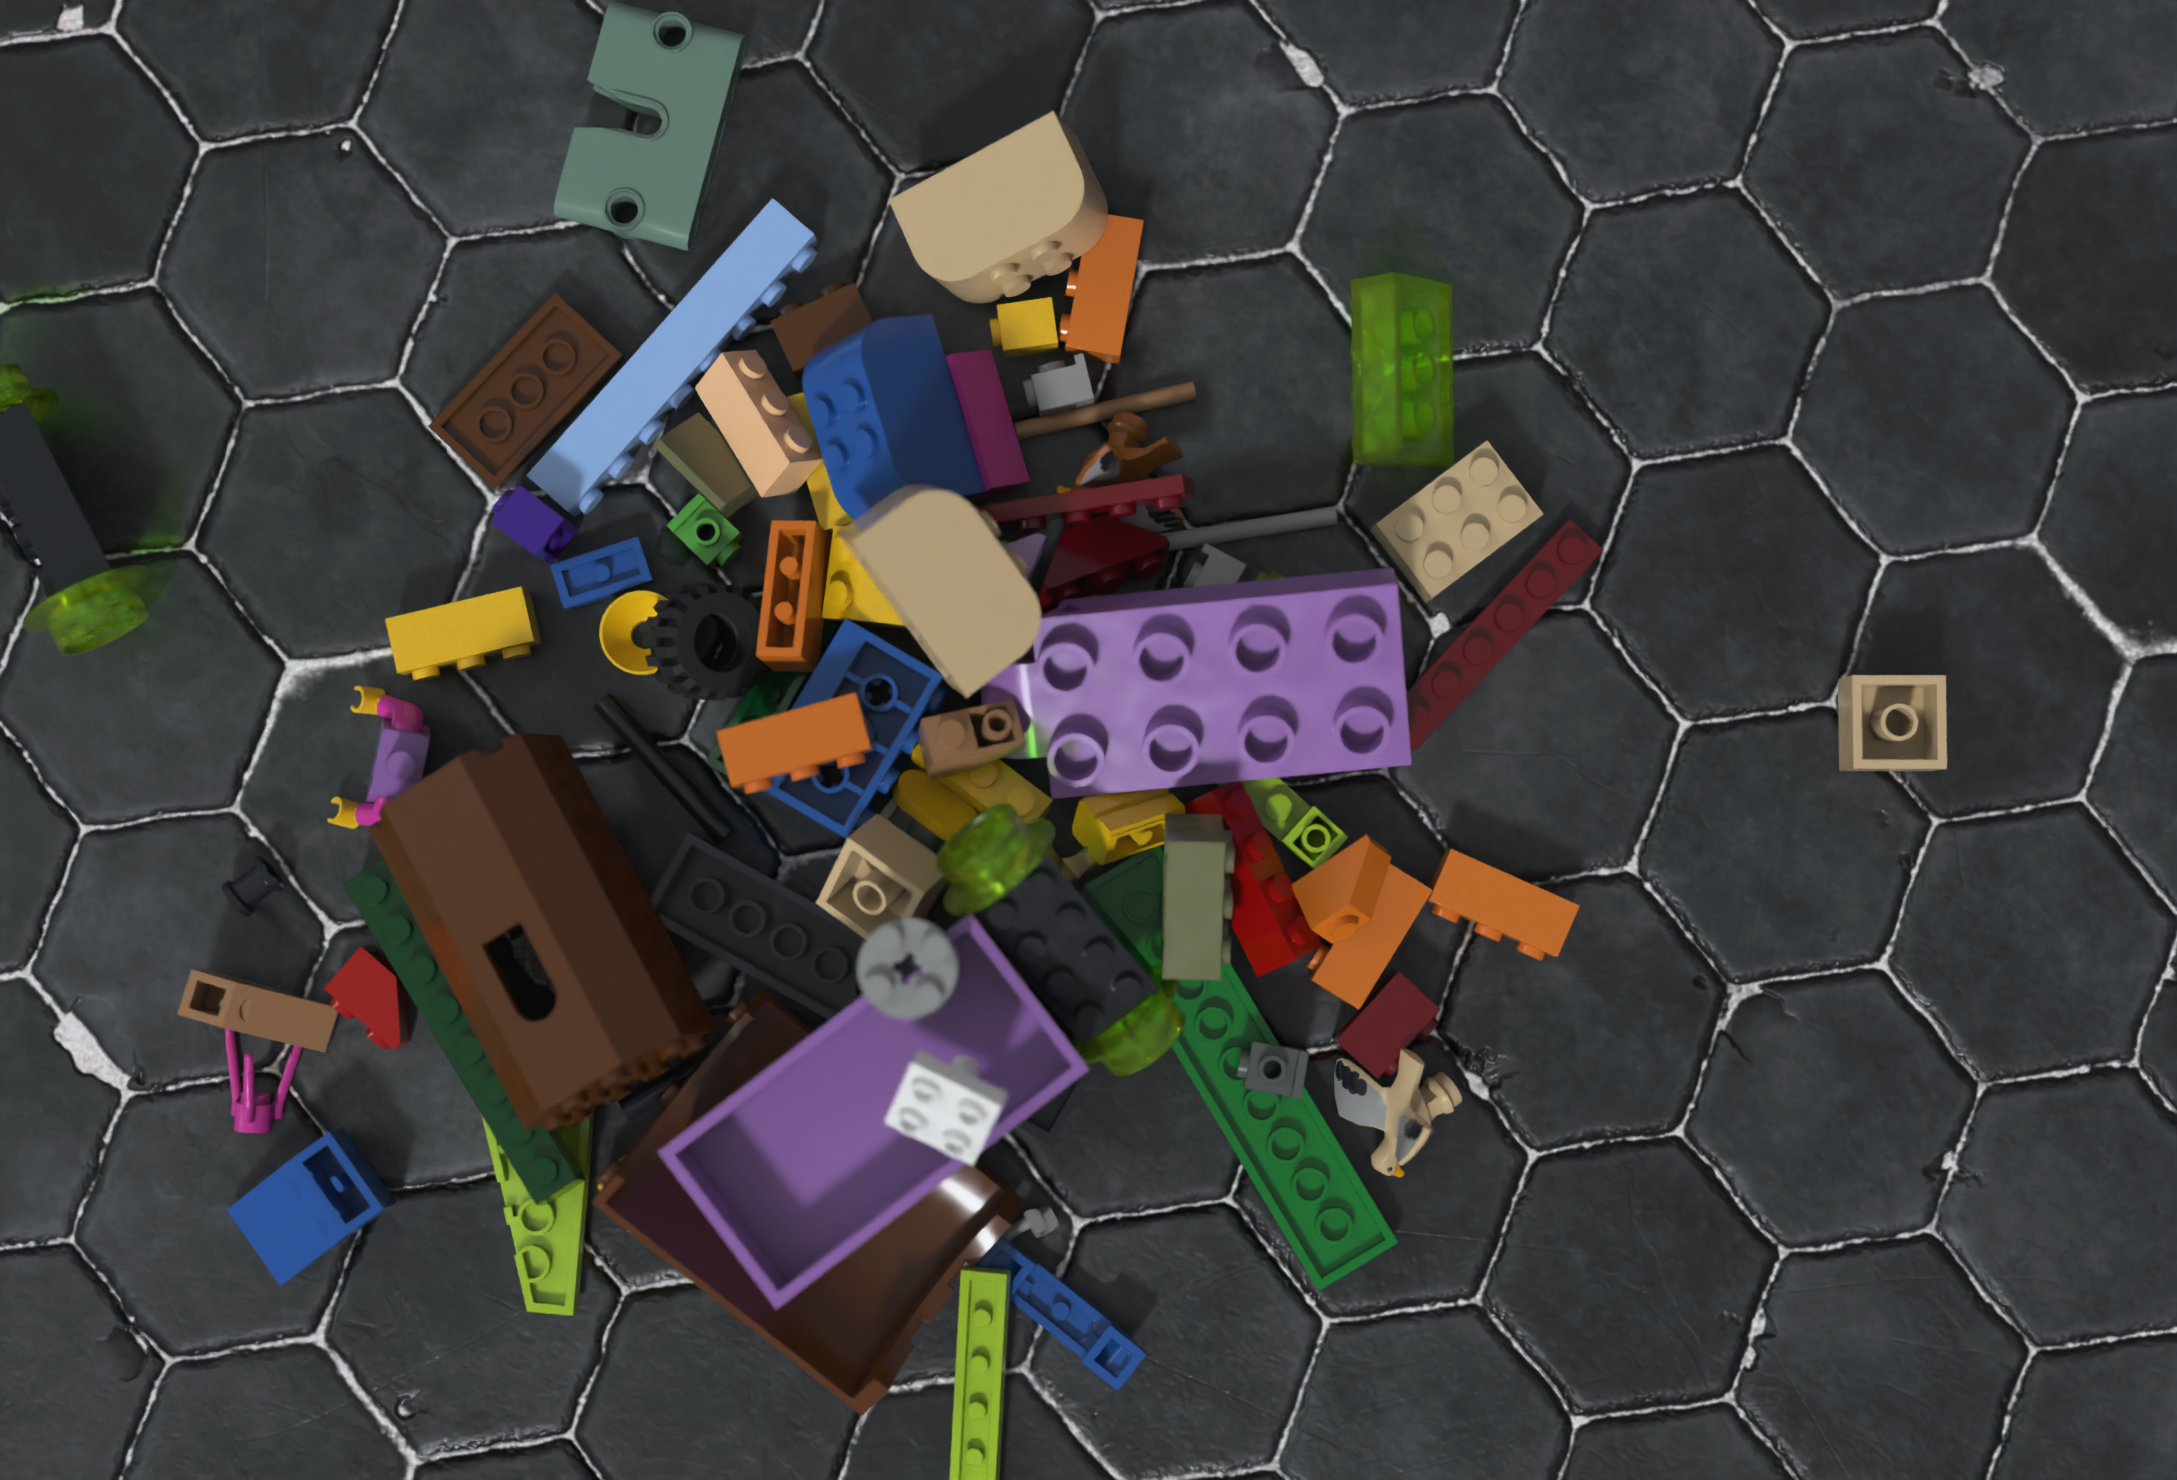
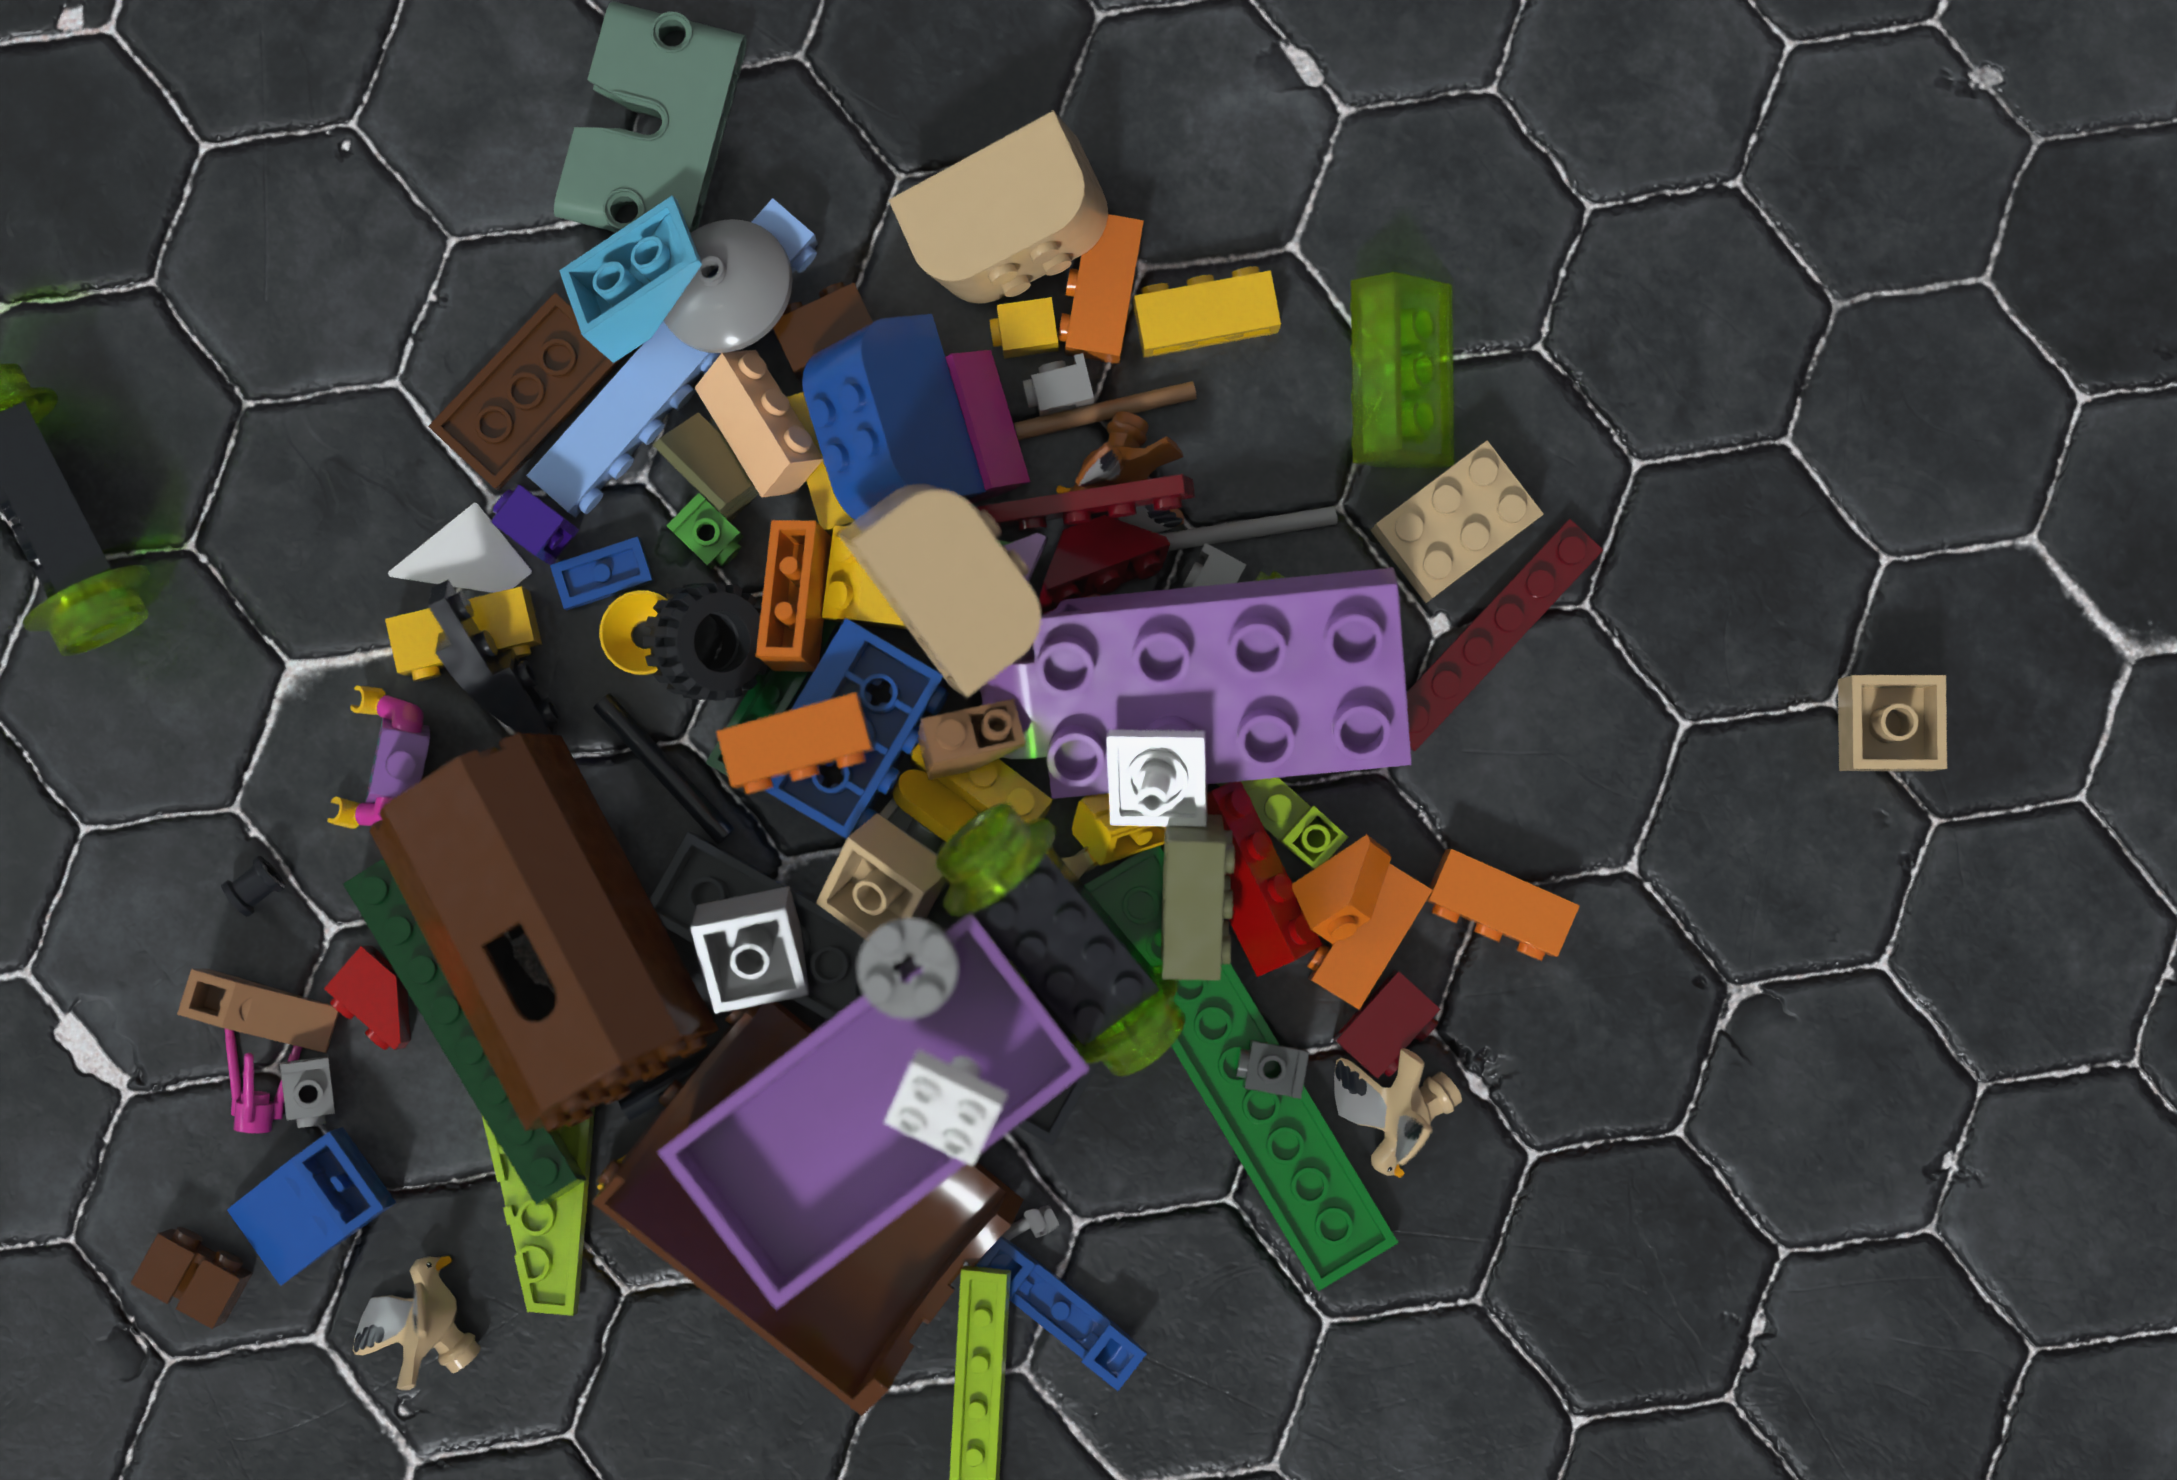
none -> reddish brown piece [130,1227,253,1329]
none -> light grey brick [279,1056,335,1128]
none -> tan animal [352,1255,481,1390]
none -> white sticker [388,503,532,593]
none -> black slope [428,580,561,735]
none -> medium azure slope [559,195,702,363]
none -> light grey dish [664,219,793,353]
none -> light grey slope [691,886,809,1014]
none -> white plate [1107,730,1207,826]
none -> yellow brick [1133,266,1281,358]

